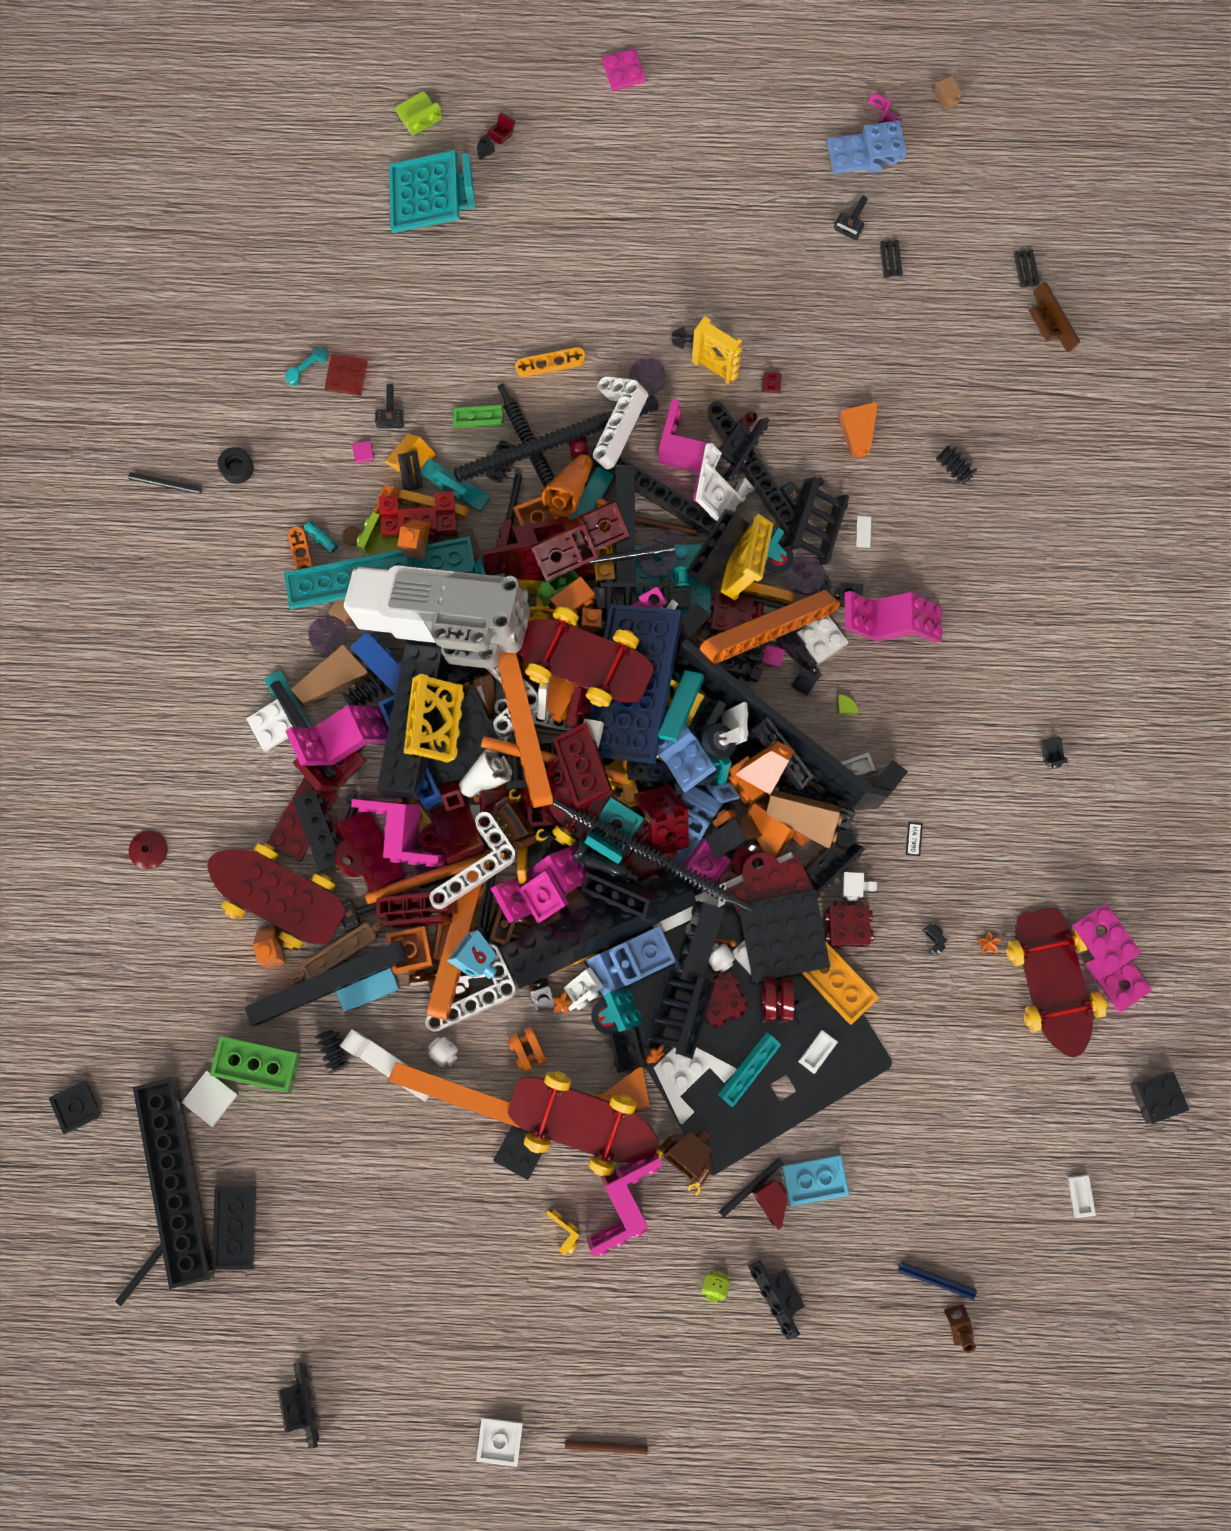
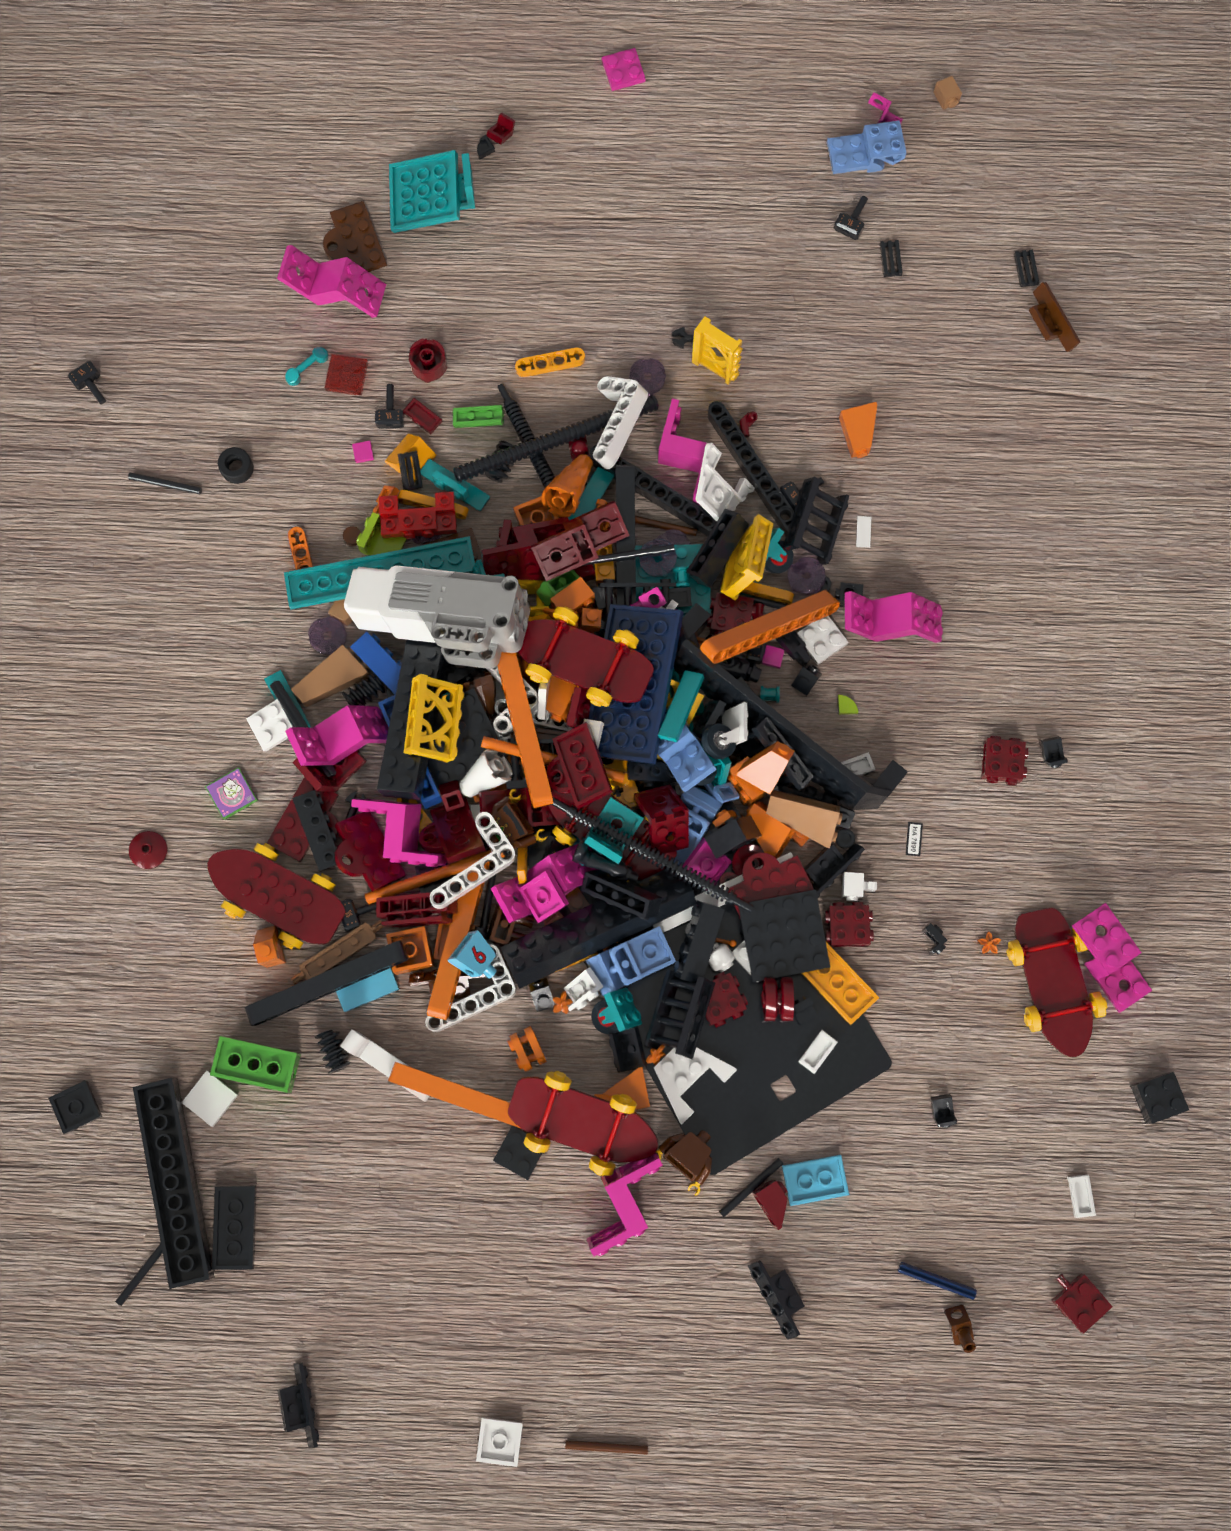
teal pin [304,520,339,554] -> none
lime bracket [395,92,443,136] -> none
orange slope [397,519,431,560] -> none
white head [428,1037,458,1067] -> none
black bar [506,474,522,524] -> none
yellow bracket [545,1209,580,1255] -> none
lime head [701,1270,730,1303] -> none
teal plate [718,1032,781,1107] -> none
black bracket [719,417,770,481] -> none
dark red tile [762,372,782,394] -> none
black piece [936,445,977,485] -> none
none -> black piece [68,361,106,405]
none -> tile [205,767,258,820]
none -> dark pink bracket [277,245,387,318]
none -> reddish brown plate [323,201,387,272]
none -> dark red tile [403,398,443,435]
none -> dark red brick [409,338,447,383]
none -> teal bush [760,686,780,703]
none -> black bracket [930,1094,957,1128]
none -> dark red brick [981,736,1028,785]
none -> dark red plate [1051,1273,1113,1334]

